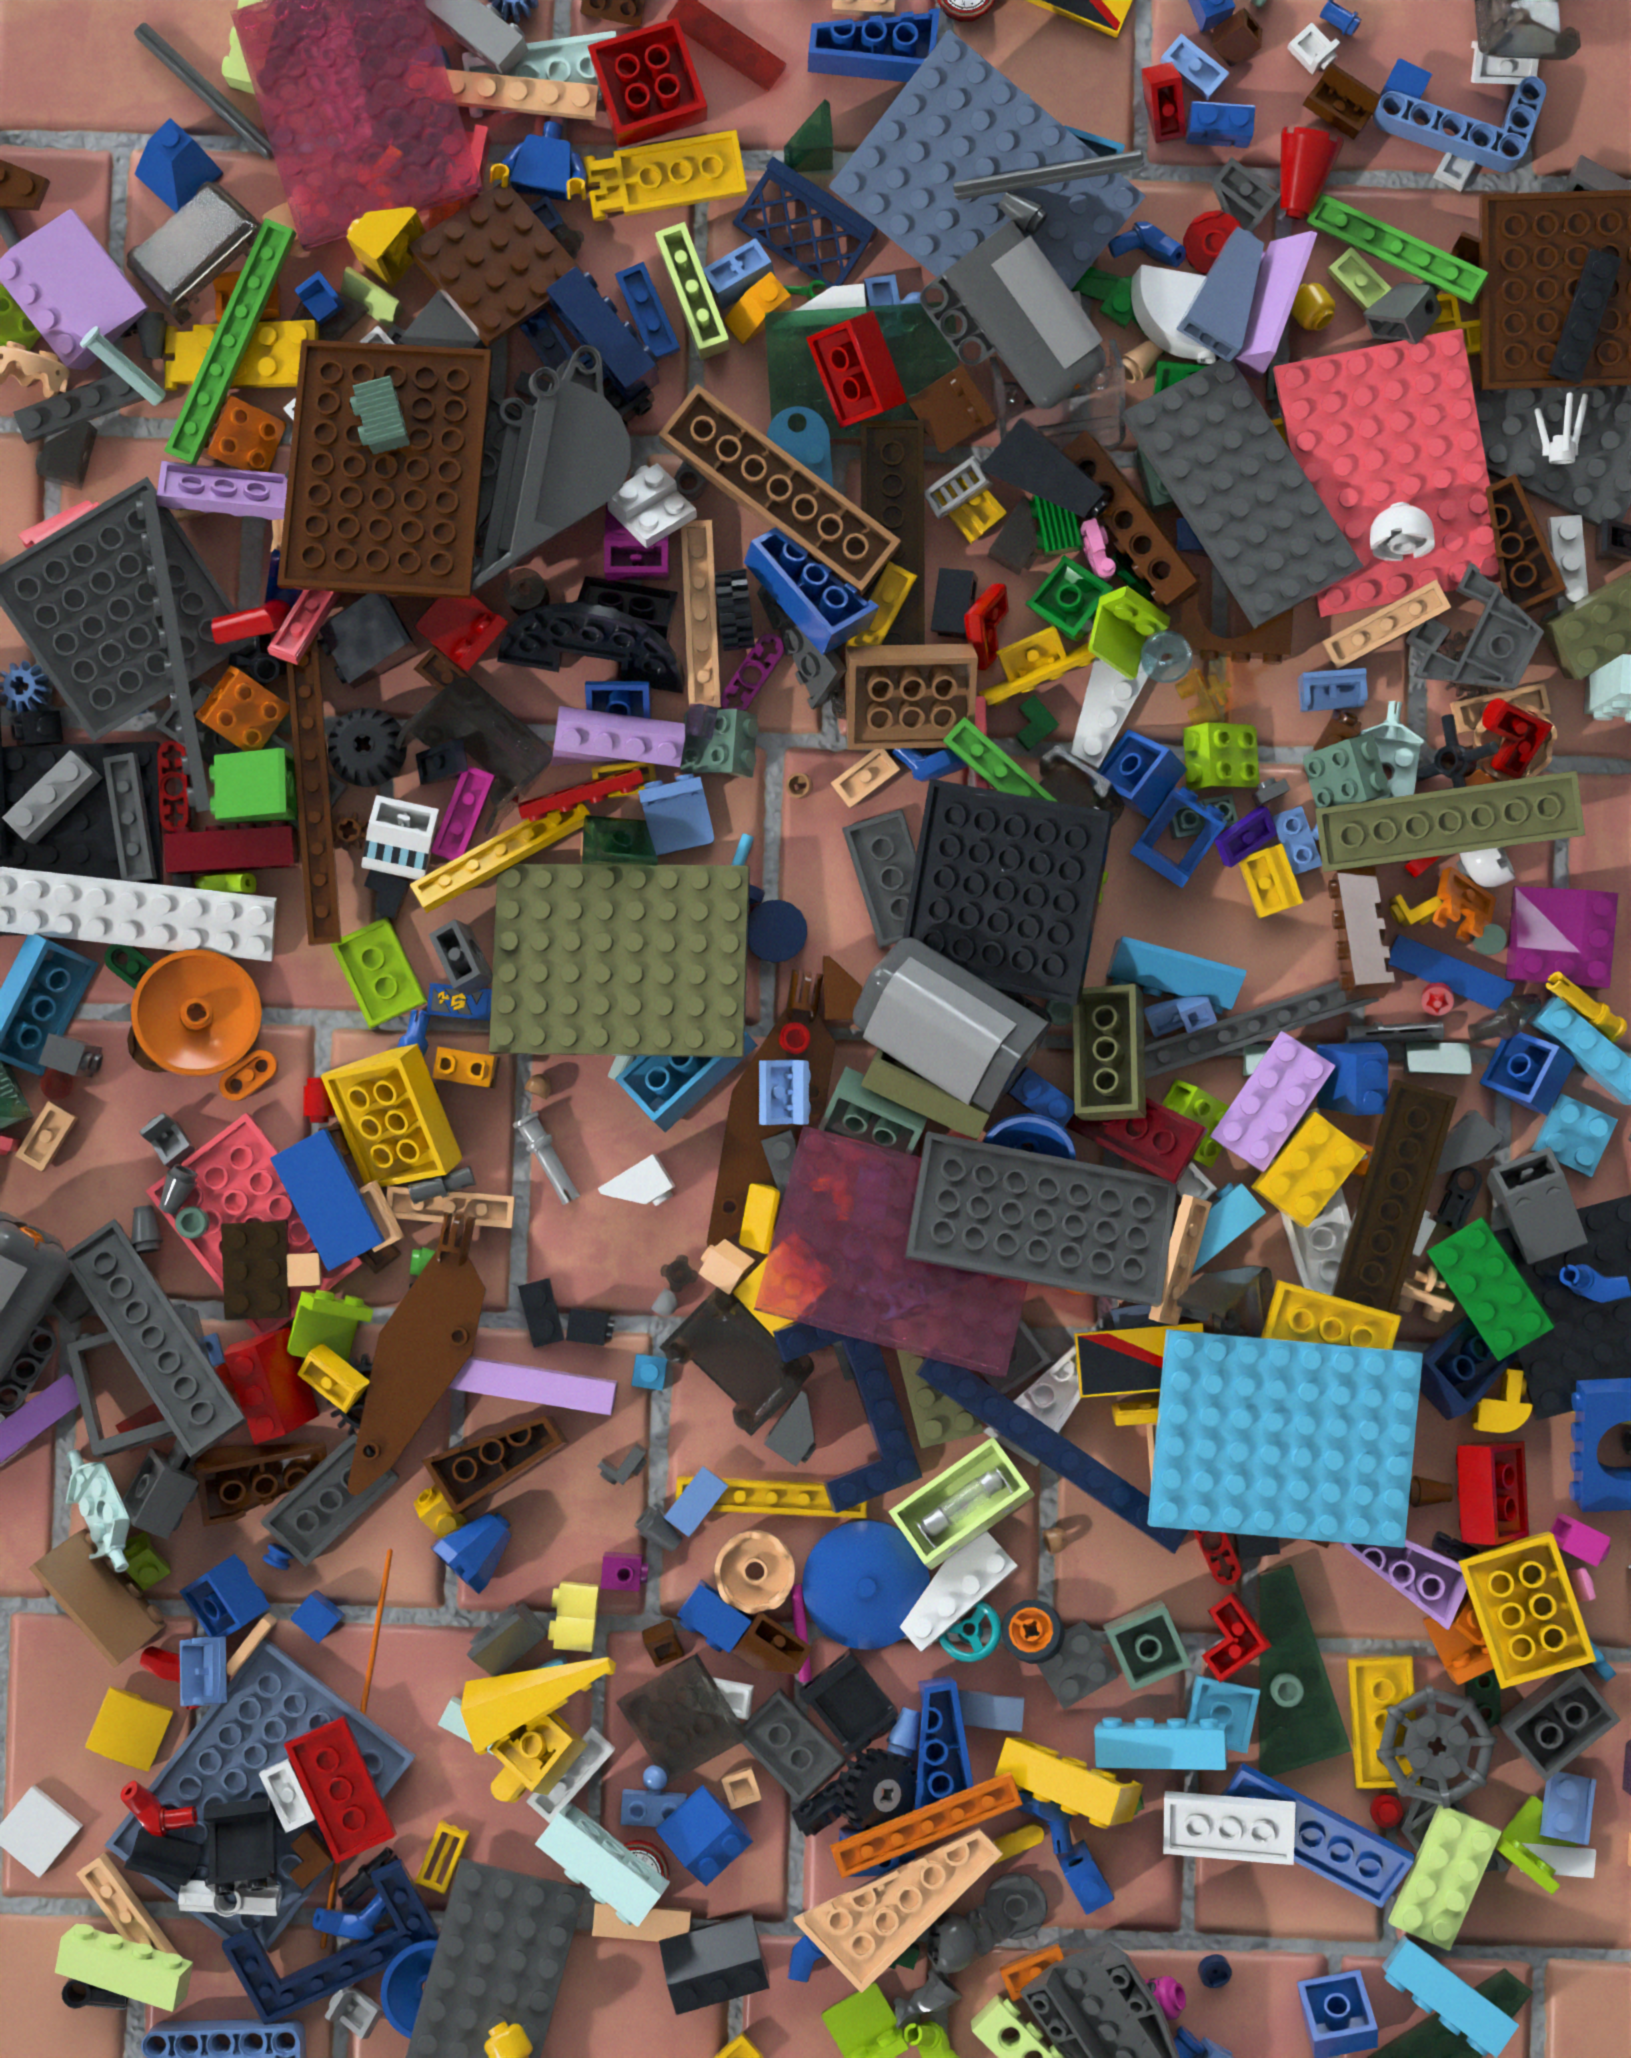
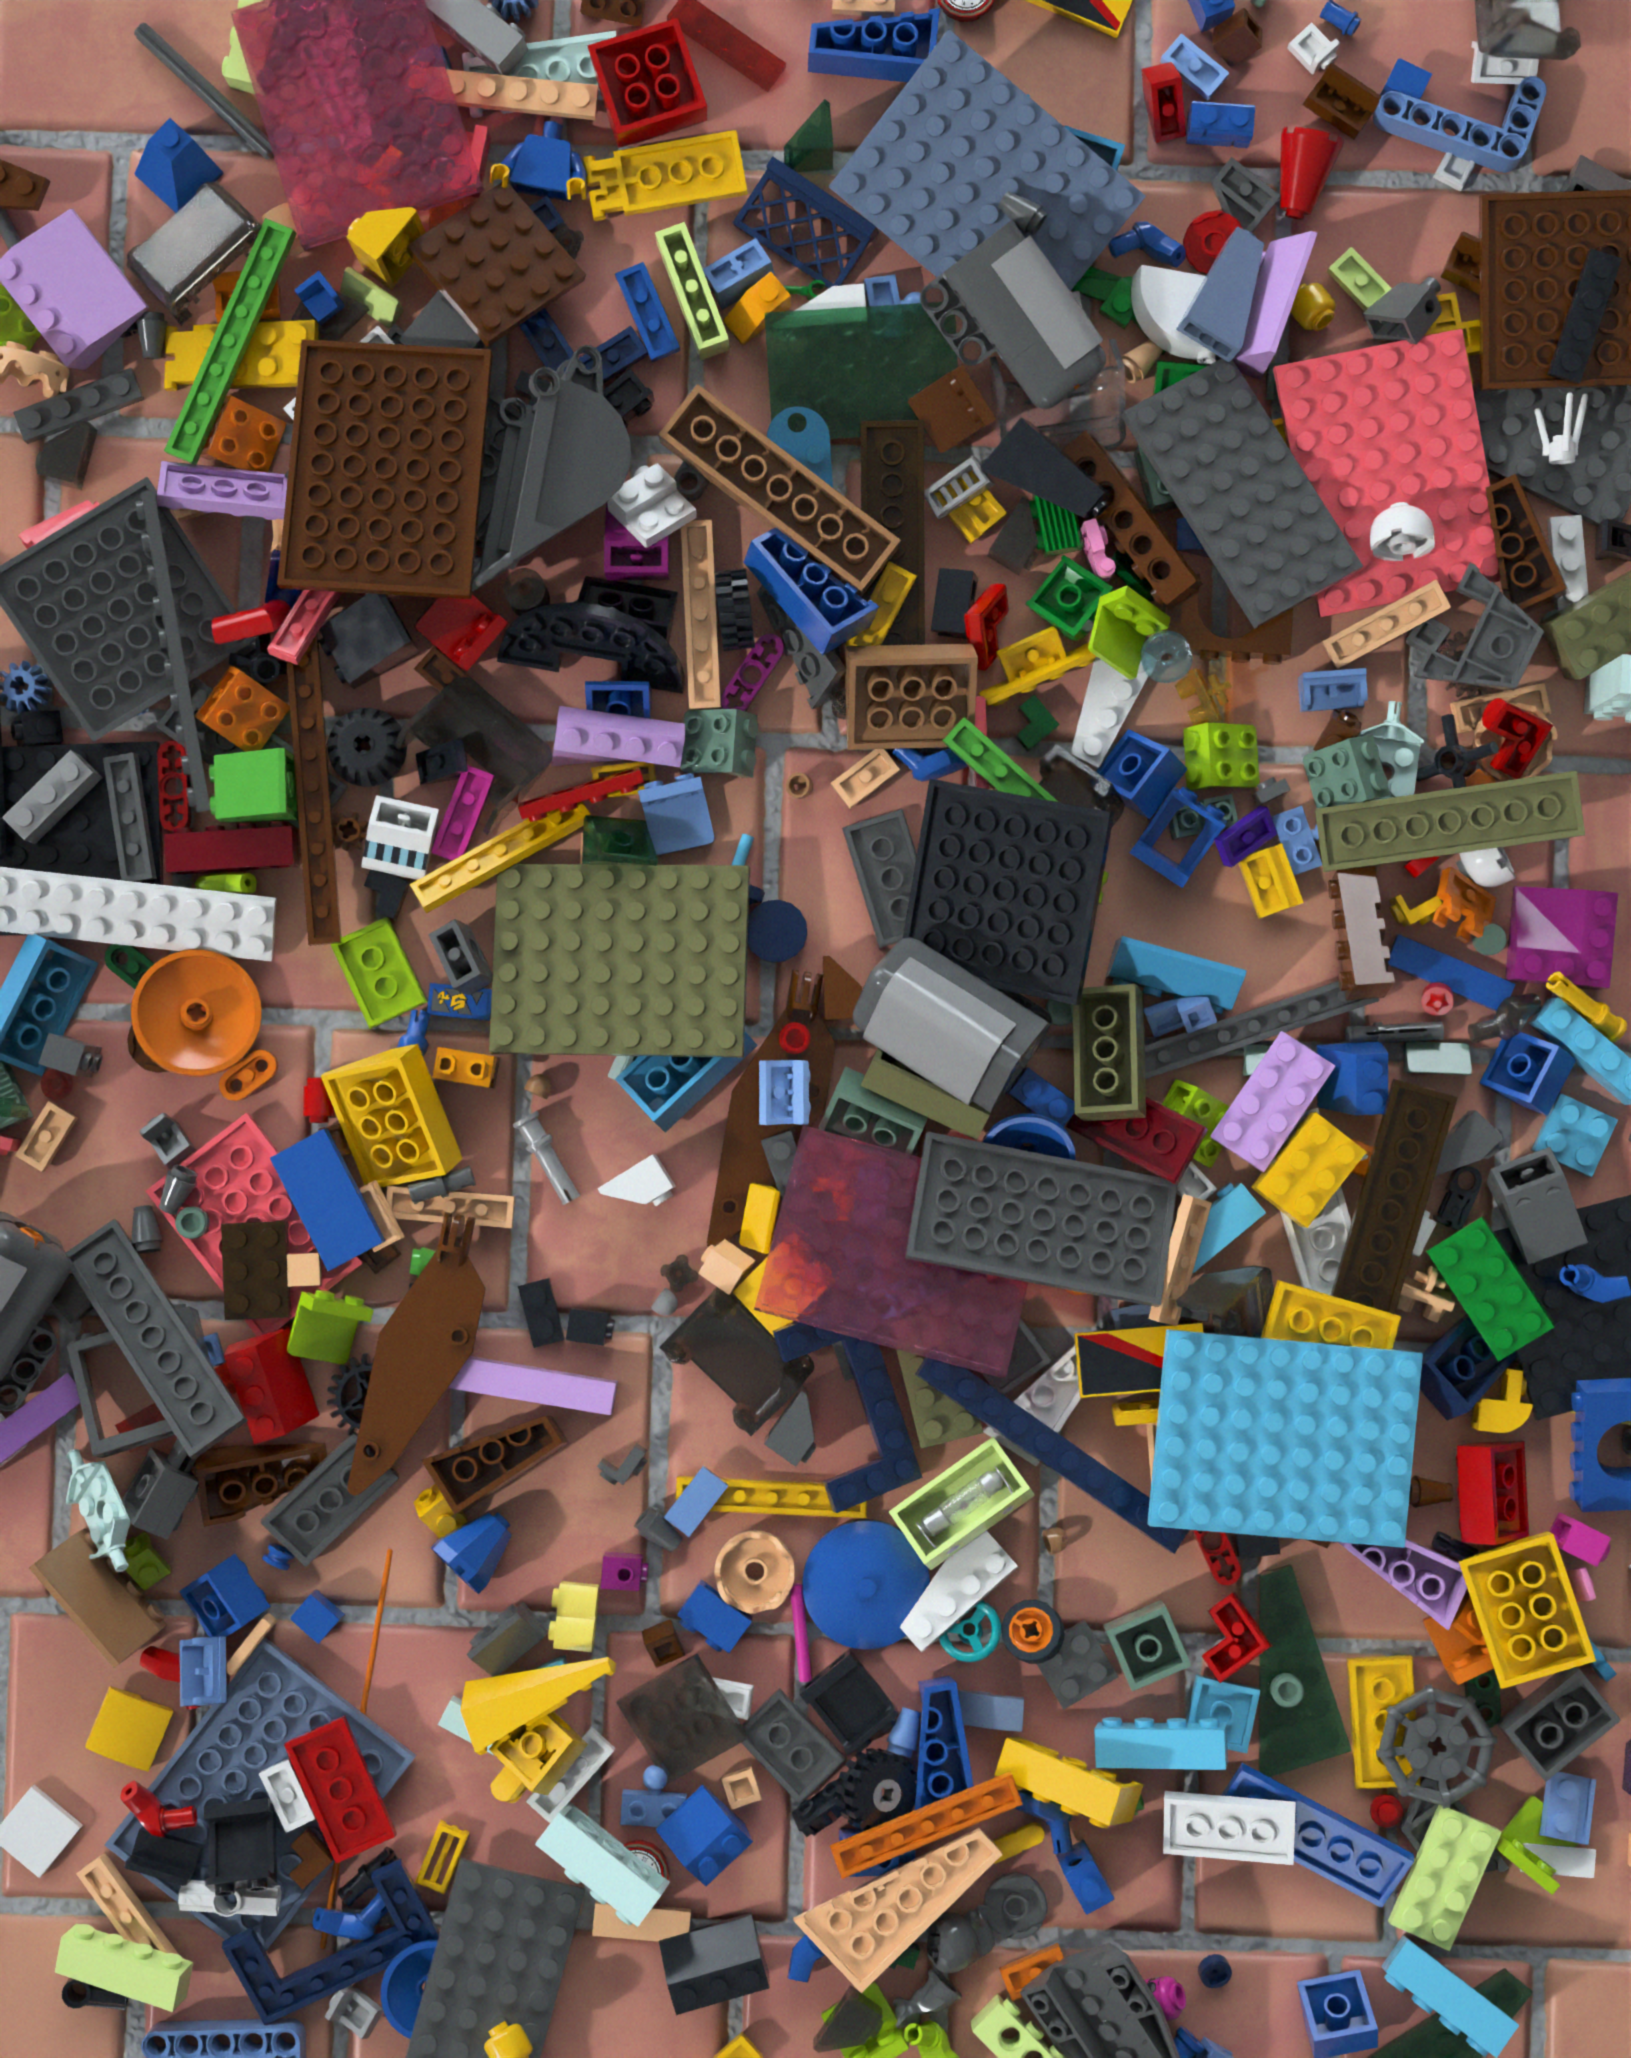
light aqua axle [80,326,166,406] -> none
yellow slope [297,1344,370,1413] -> none
sand green brick [350,375,410,454] -> none
dark blue brick [546,266,660,403] -> none
dark azure plate [631,1353,668,1391] -> none
clear purple slope [685,703,718,739] -> none
reddish brown slope [732,1611,813,1674] -> none
red slope [806,310,908,428] -> none
dark grey axle [953,150,1144,200] -> none
bright green plate [1306,193,1489,305] -> none
none -> clear smoke slope [813,1985,884,2053]

